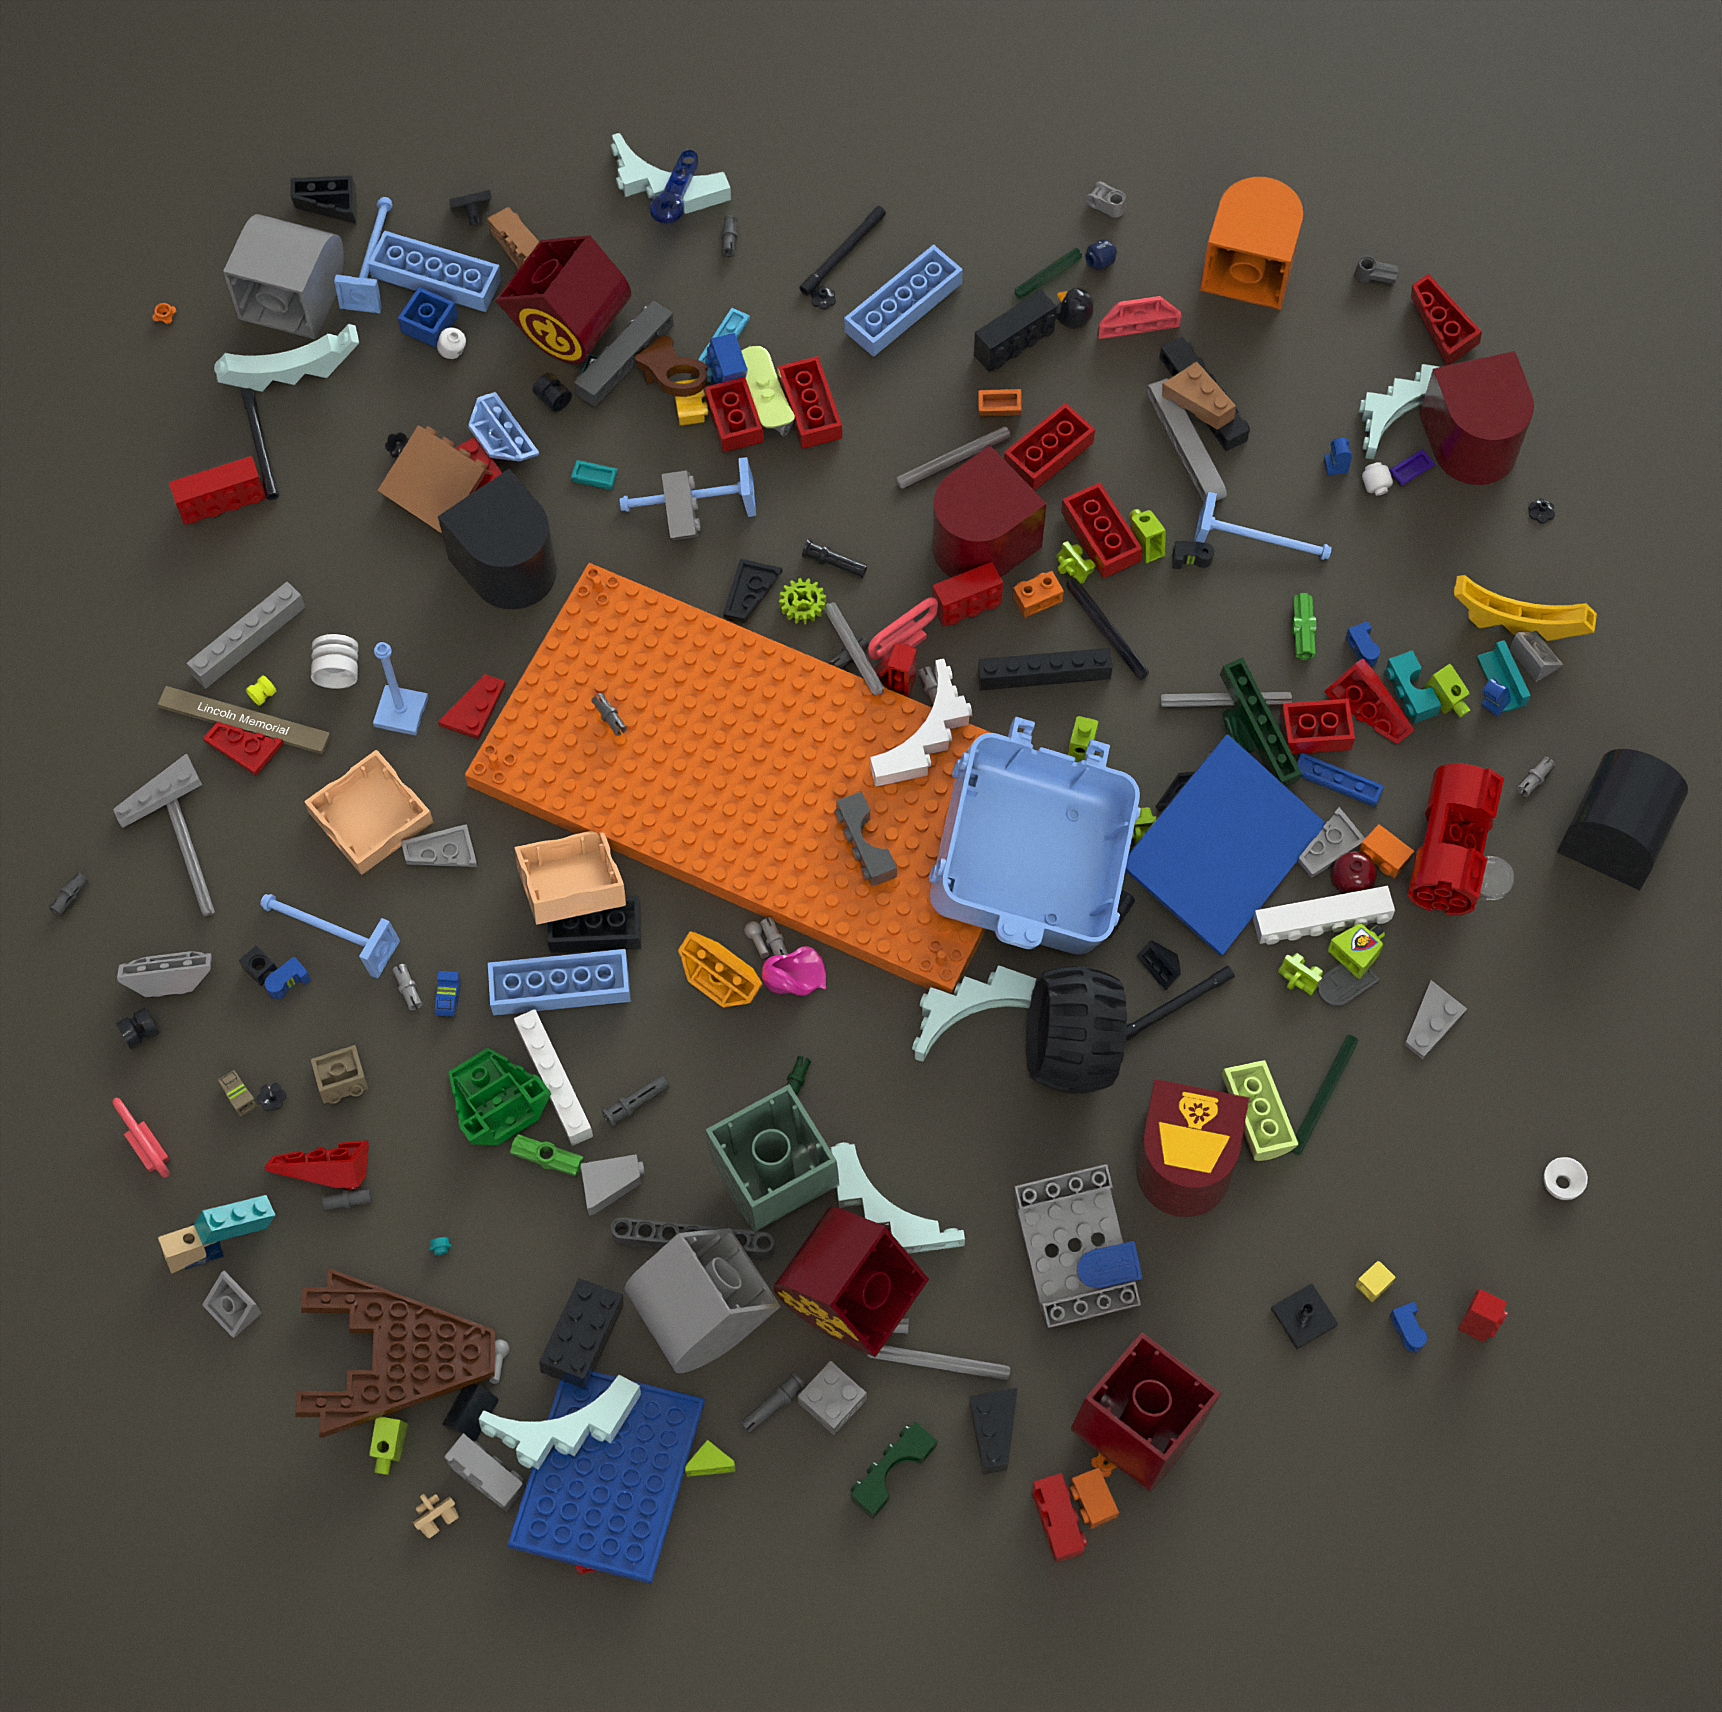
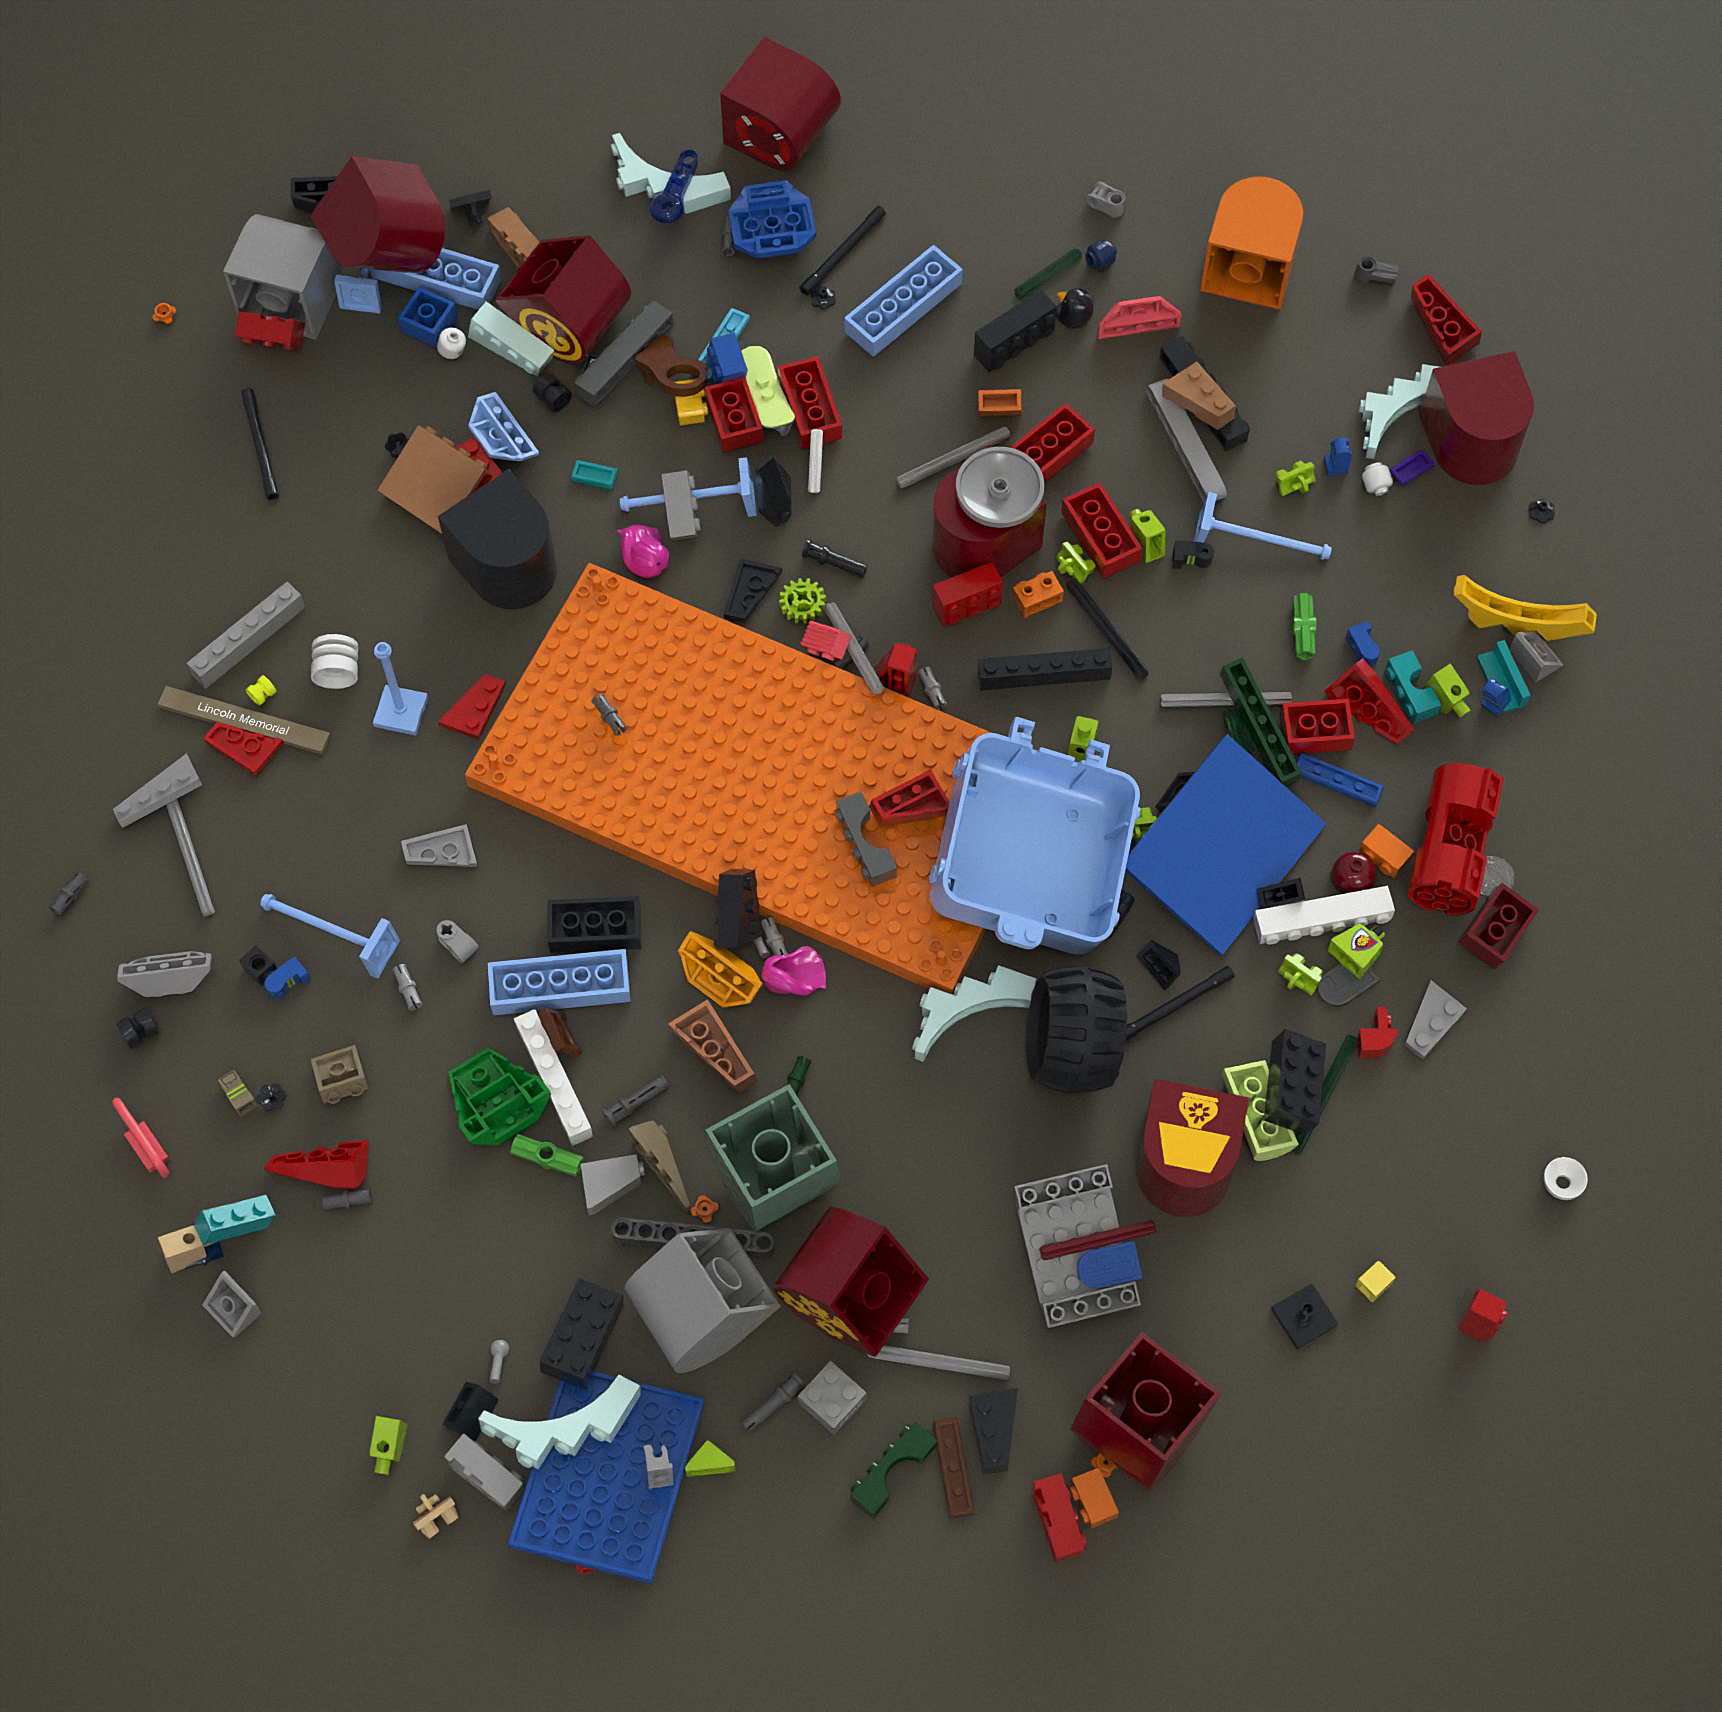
red brick [169,456,266,525] -> none
light aqua arch [214,324,359,392] -> none
reddish brown wing [295,1269,495,1438] -> none
light nougat tile [304,750,434,875] -> none
teal plate [428,1237,452,1255] -> none
blue leg [435,971,461,1017] -> none
light nougat tile [514,831,626,925] -> none
light aqua arch [831,1142,965,1254] -> none
coral bar [868,597,938,660] -> none
white arch [870,659,972,787] -> none
light grey wing [1298,807,1365,878] -> none
blue leg [1390,1302,1427,1353] -> none
light grey pin [1517,757,1555,797] -> none
black brick [1557,749,1688,891] -> none
none -> red wedge [235,311,305,351]
none -> dark red brick [310,156,445,273]
none -> light grey piece [436,920,479,964]
none -> light aqua wedge [468,302,554,377]
none -> reddish brown plate [538,1008,582,1058]
none -> dark pink piece [616,525,669,578]
none -> dark tan wedge [629,1120,691,1215]
none -> light grey hinge [644,1445,673,1489]
none -> nougat wedge [668,999,758,1094]
none -> orange plate [691,1195,719,1223]
none -> black wedge [714,869,762,948]
none -> dark red brick [720,36,841,170]
none -> blue piece [728,180,816,258]
none -> black wedge [755,454,792,528]
none -> coral brick [801,621,852,661]
none -> white axle [808,429,823,493]
none -> red wedge [869,769,950,826]
none -> reddish brown tile [933,1417,975,1519]
none -> light grey dish [956,447,1044,528]
none -> dark red axle [1040,1220,1156,1260]
none -> black slope [1257,878,1305,909]
none -> black brick [1264,1029,1326,1135]
none -> lime hips [1275,461,1316,496]
none -> red brick [1357,1007,1397,1058]
none -> dark red brick [1458,883,1539,969]

